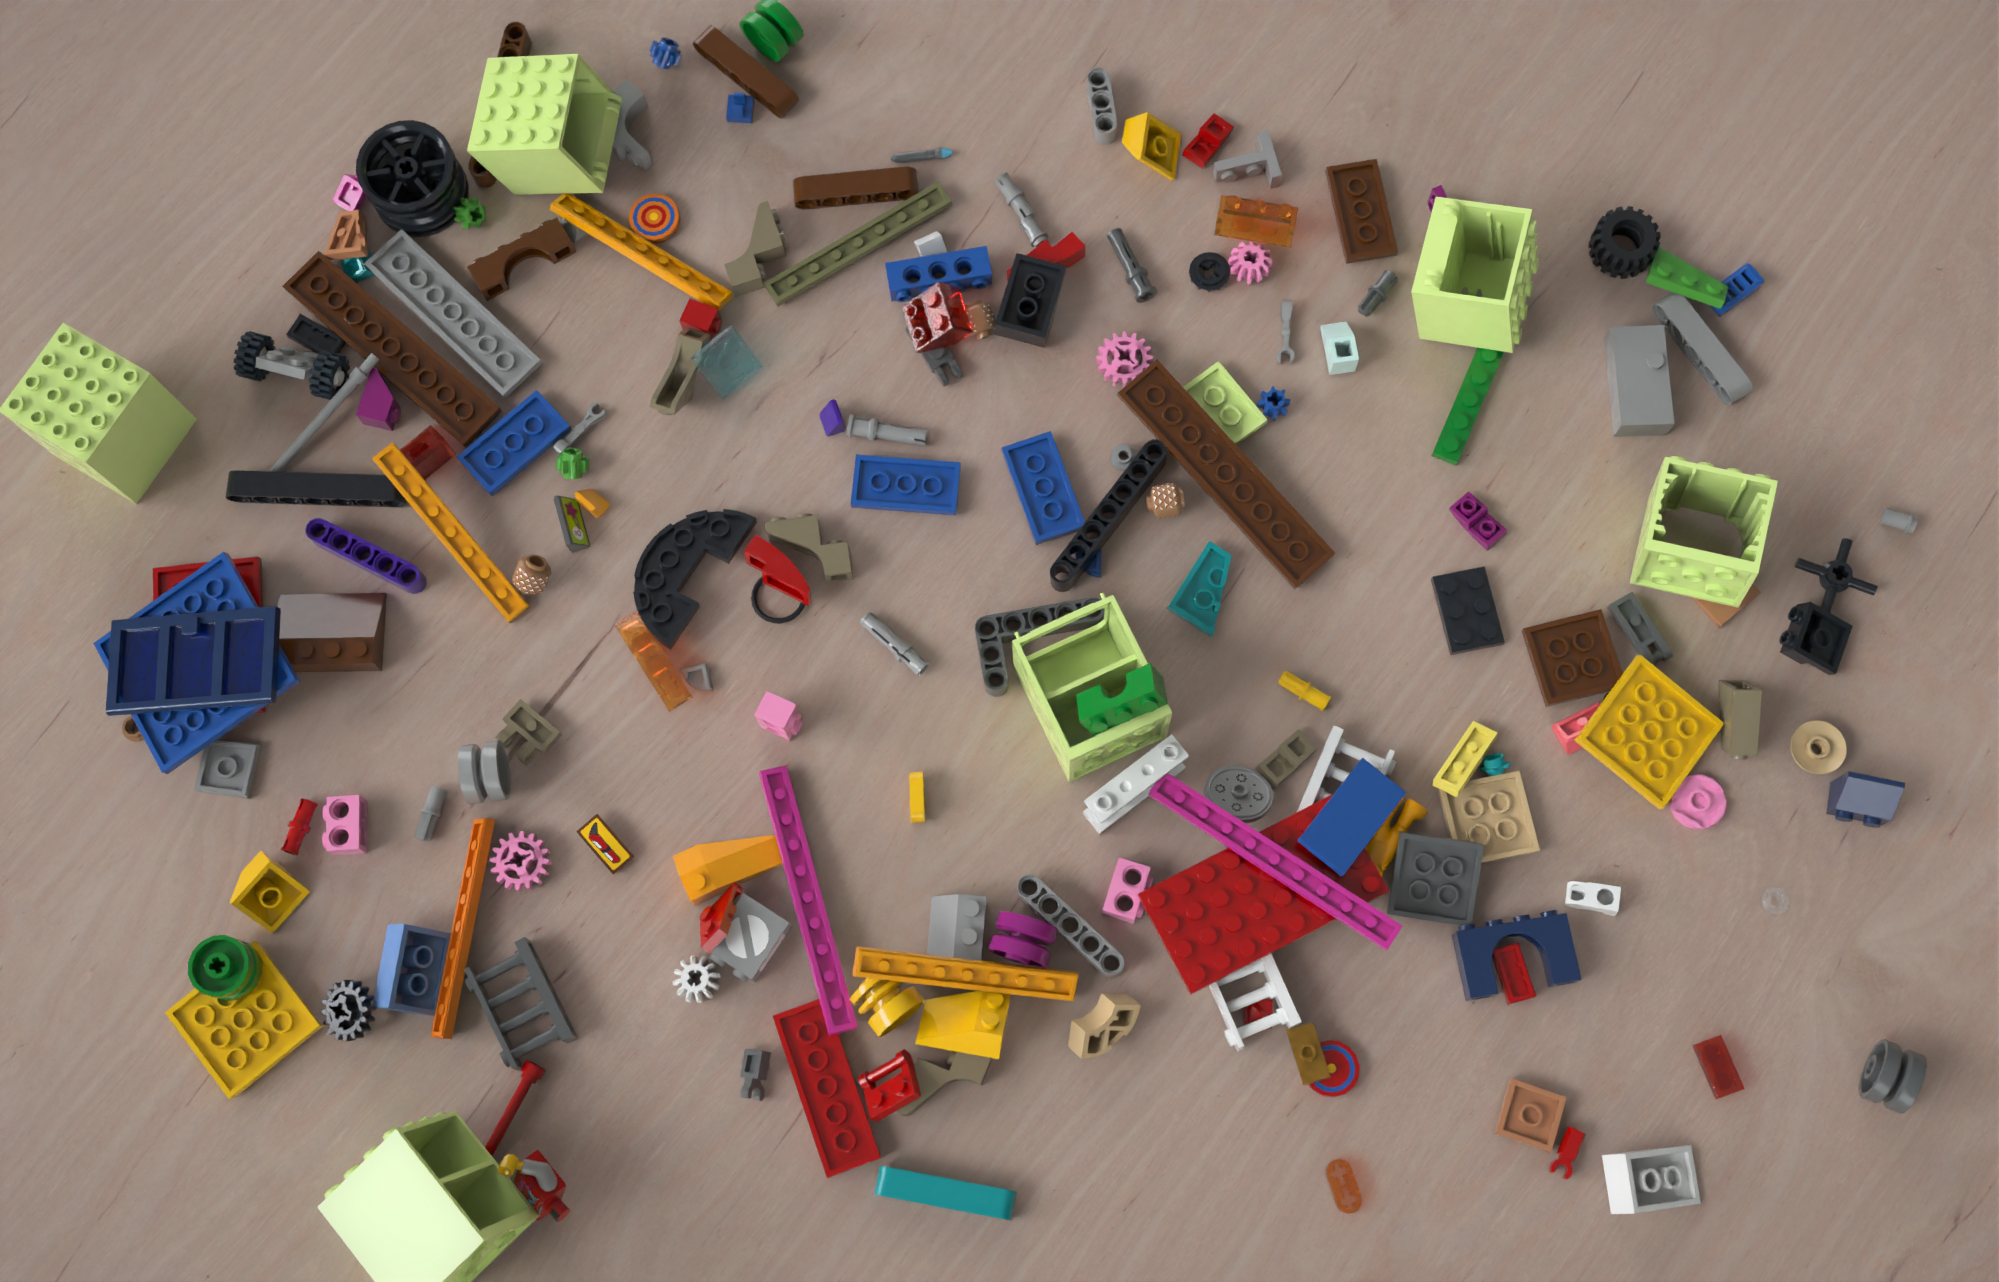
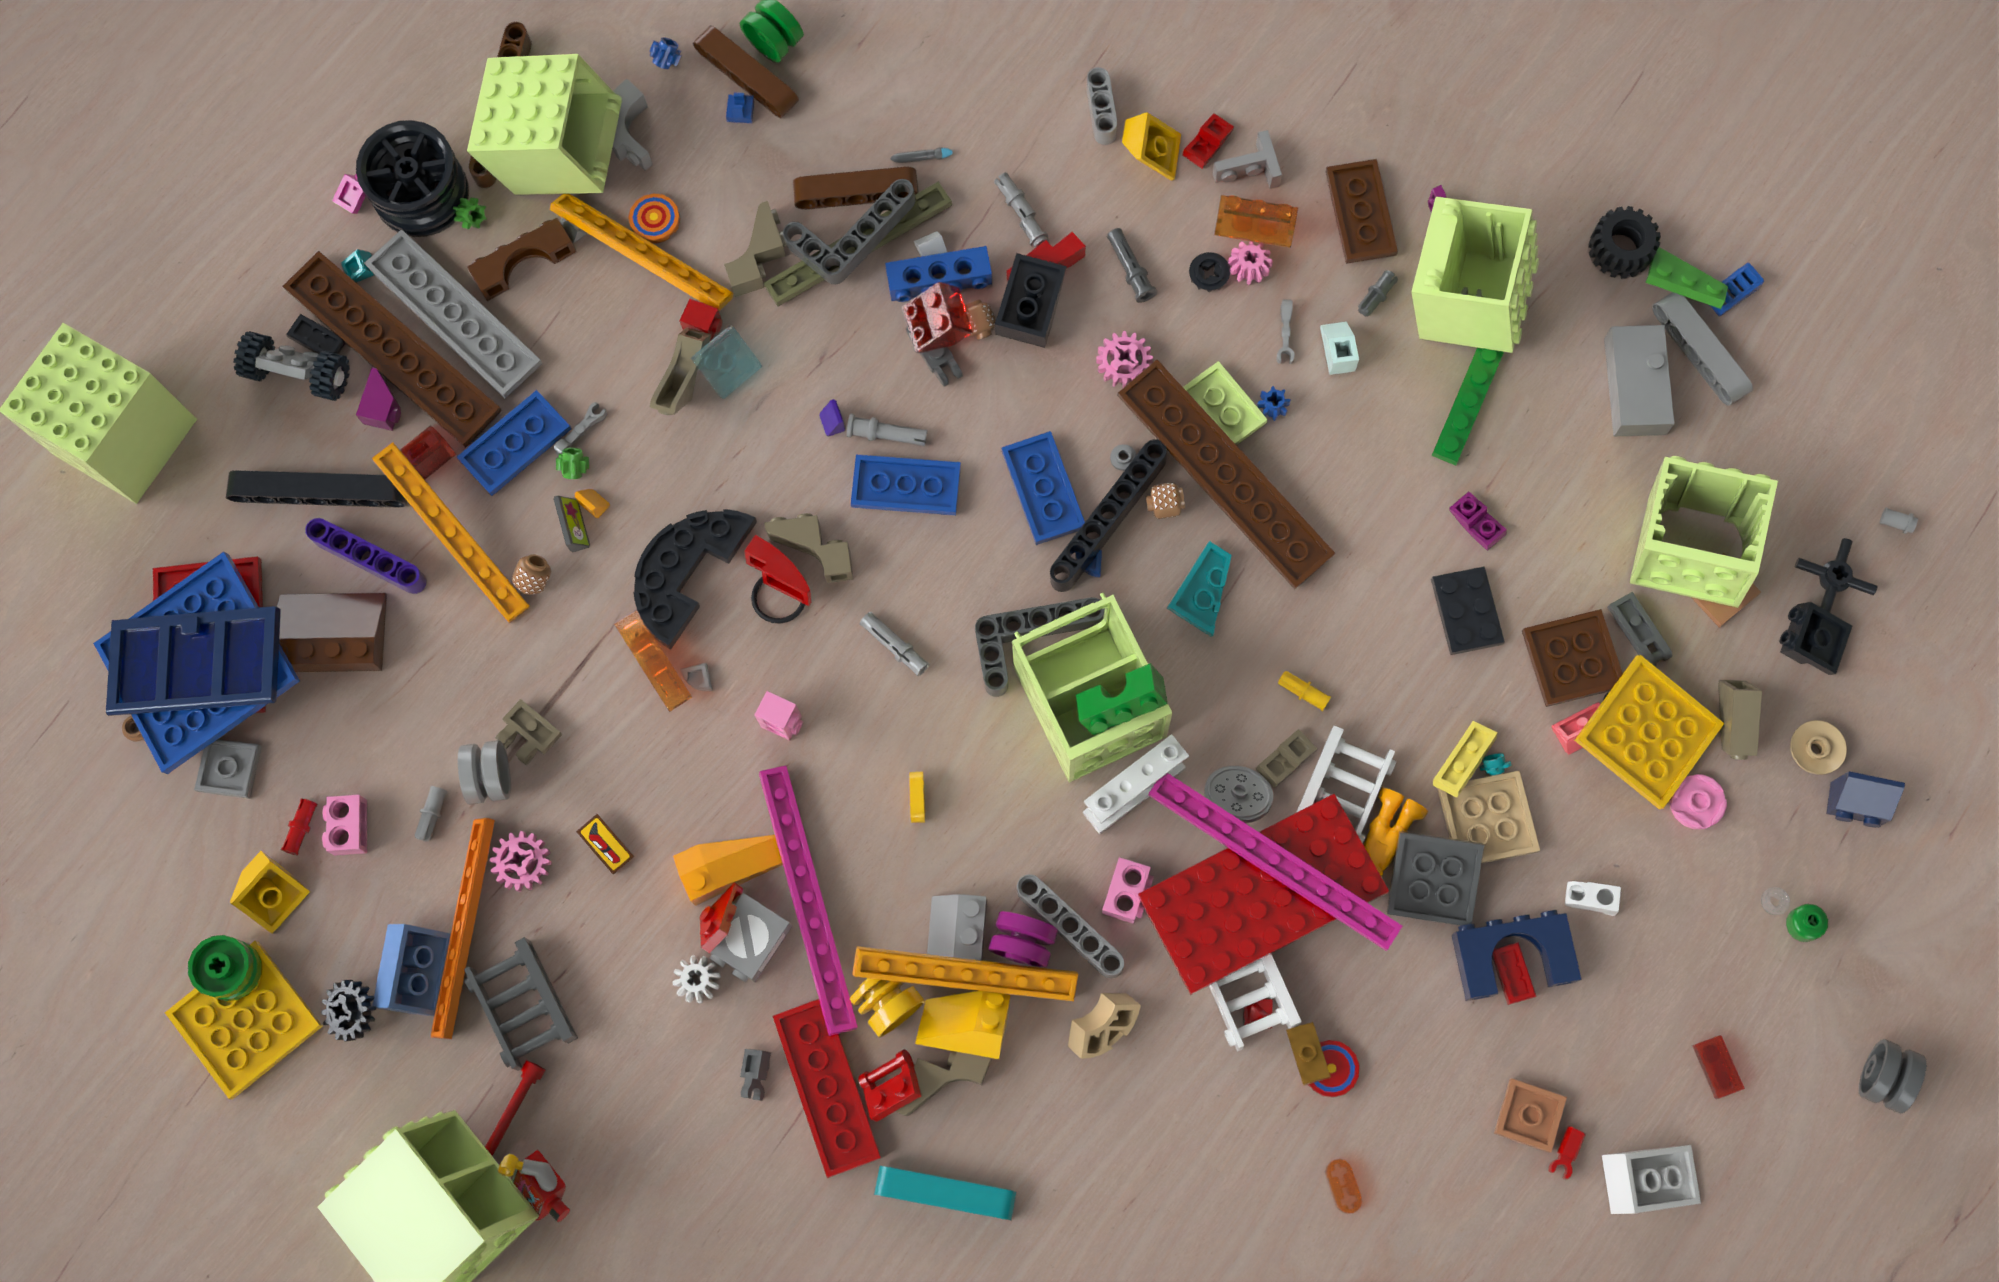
light grey bar [269,353,380,472] -> none
nougat wing [324,210,368,260] -> none
blue tile [1297,758,1407,877] -> none
none -> dark grey beam [783,179,916,285]
none -> green head [1786,904,1829,942]

